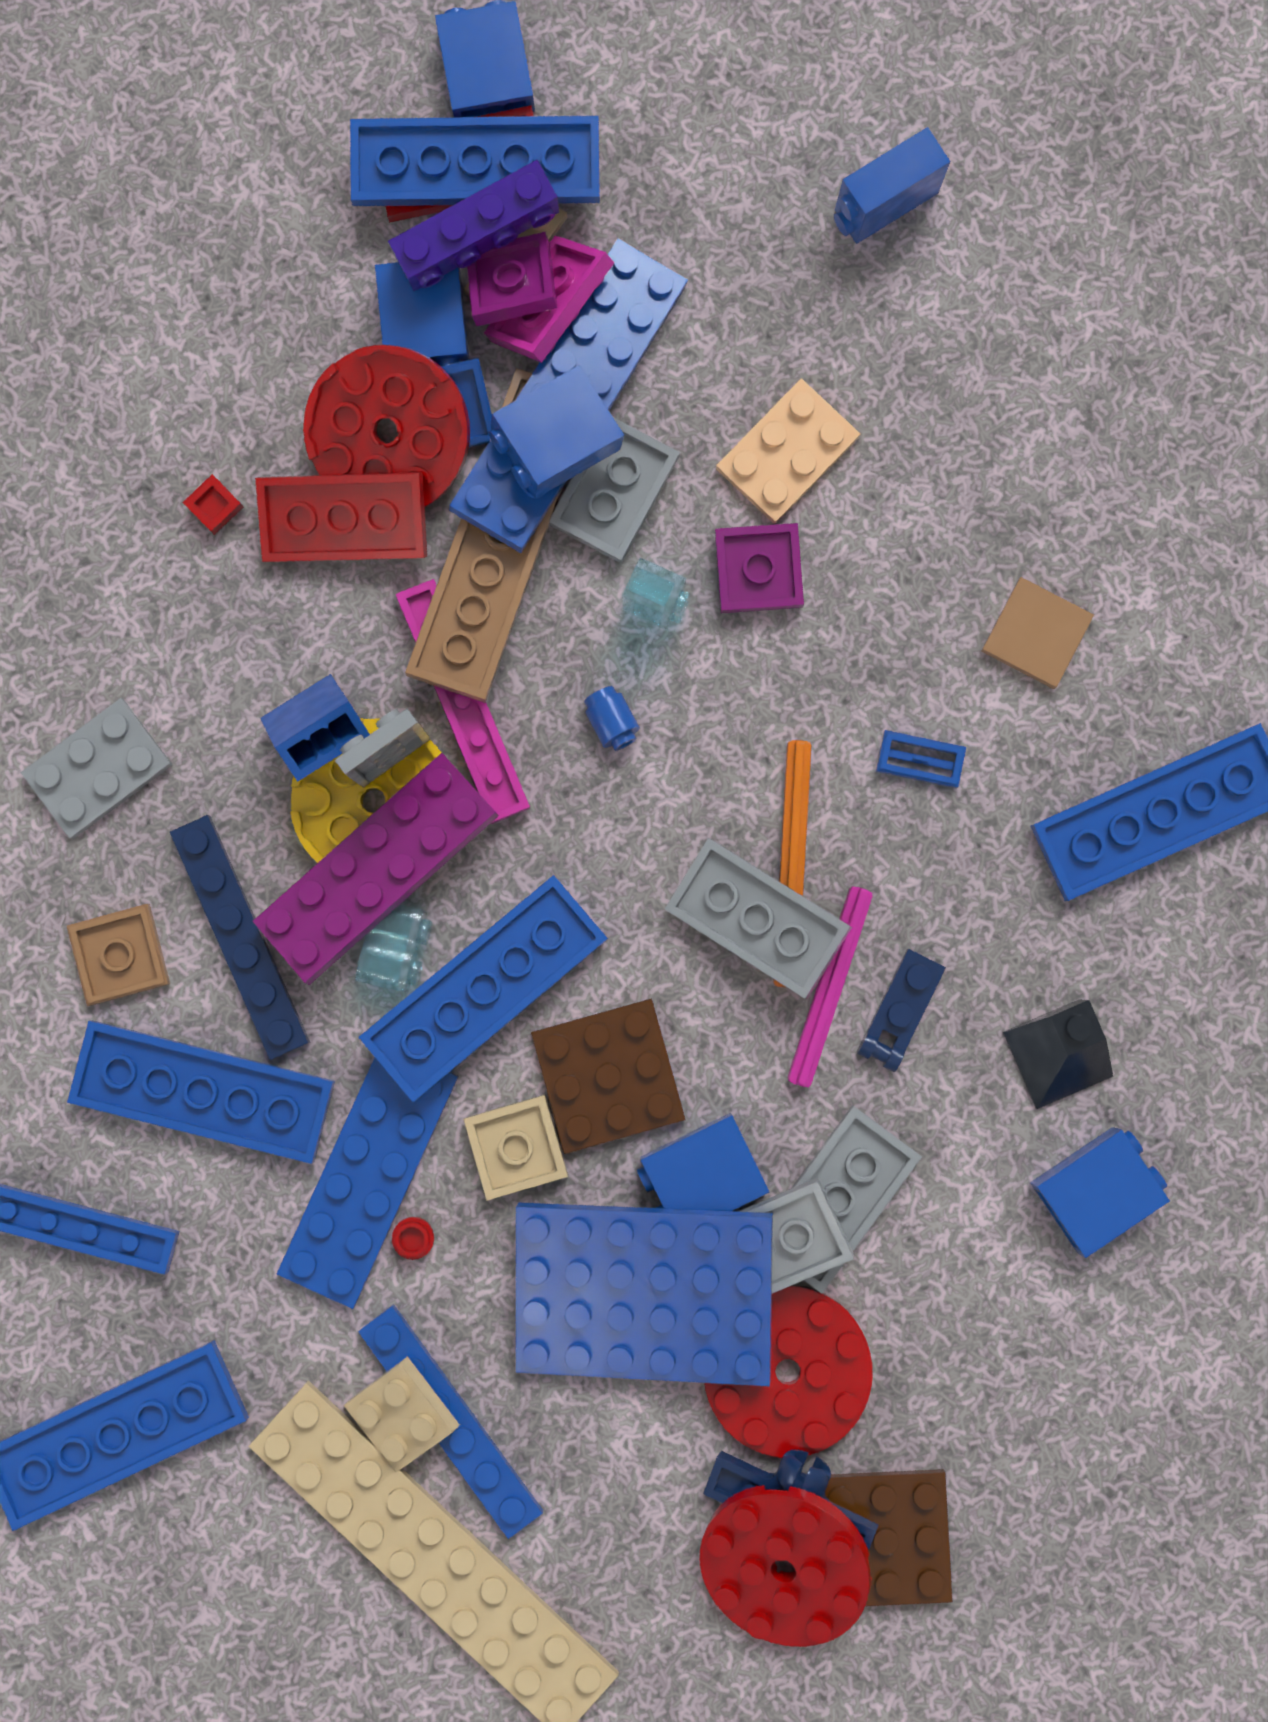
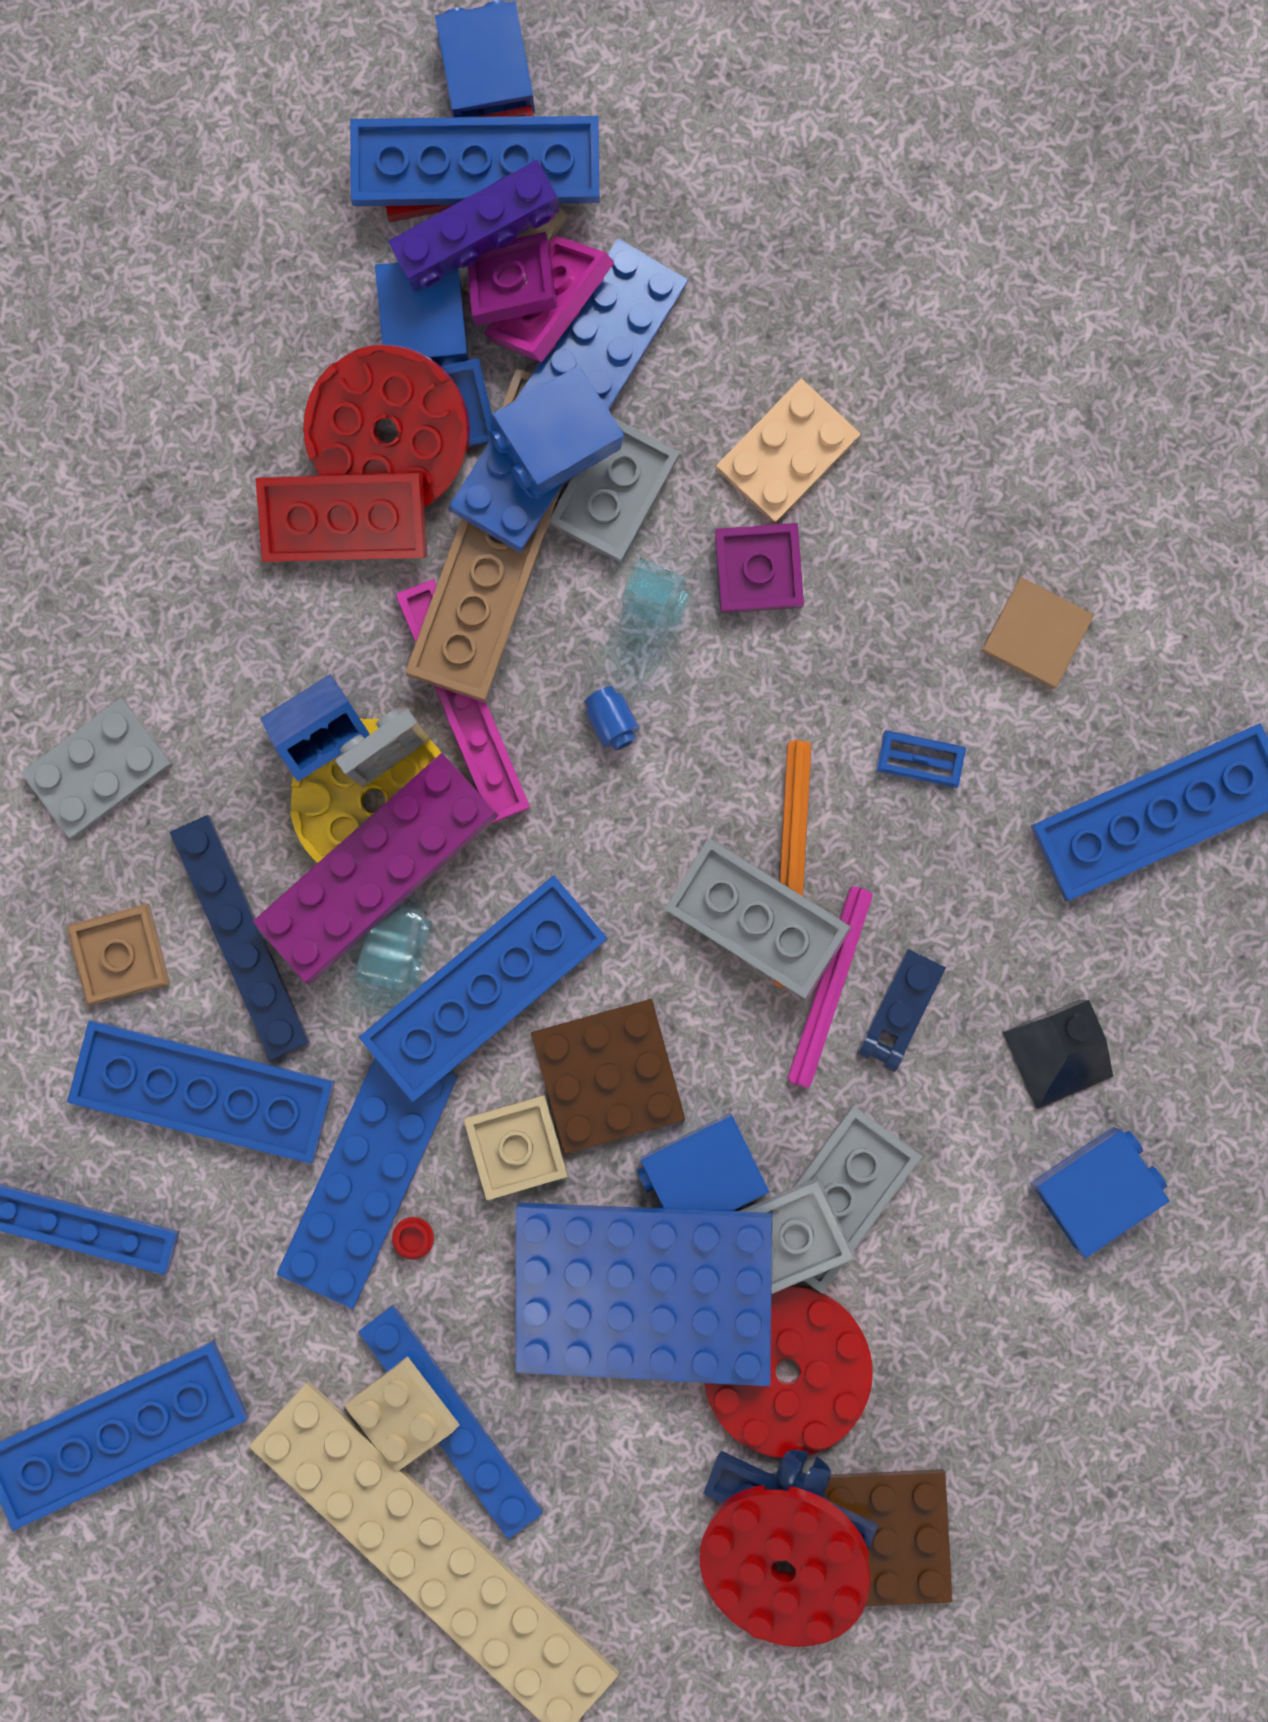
red plate [182,474,244,535] -> none
blue brick [834,127,951,244] -> none

